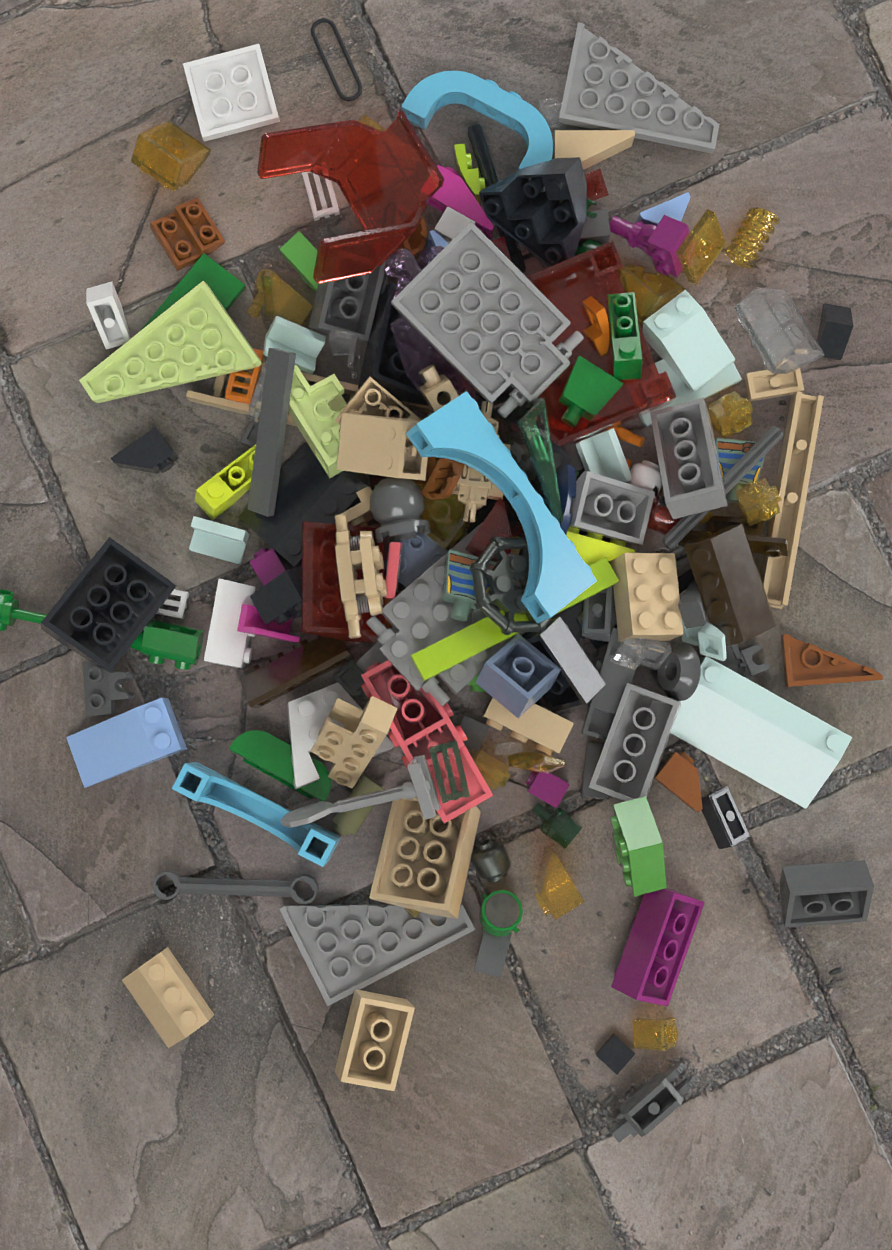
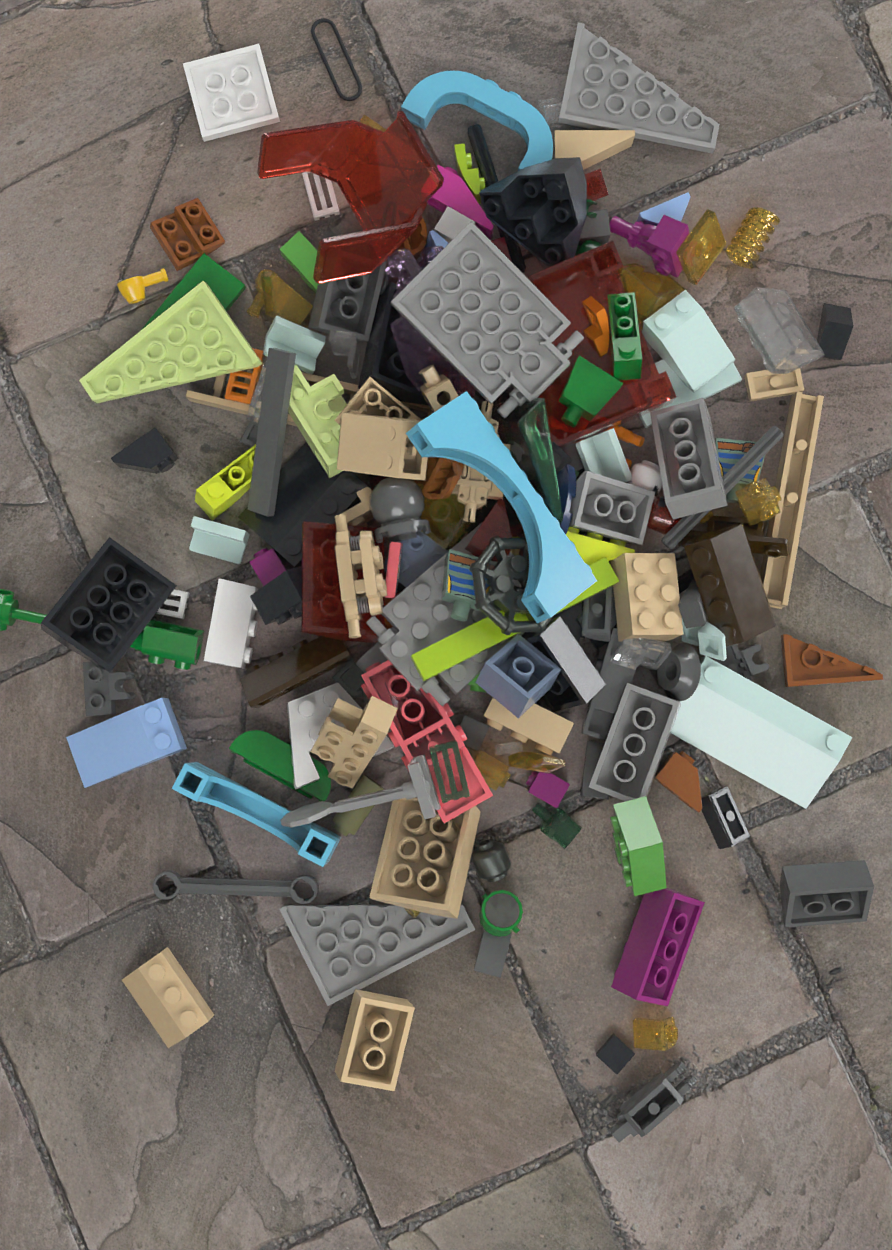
white slope [86,282,131,350] -> none
clear yellow slope [131,121,211,191] -> none
dark pink panel [237,604,300,643] -> none
clear yellow slope [535,845,585,920] -> none
clear yellow brick [707,391,753,439] -> none
none -> yellow bar [117,268,169,304]

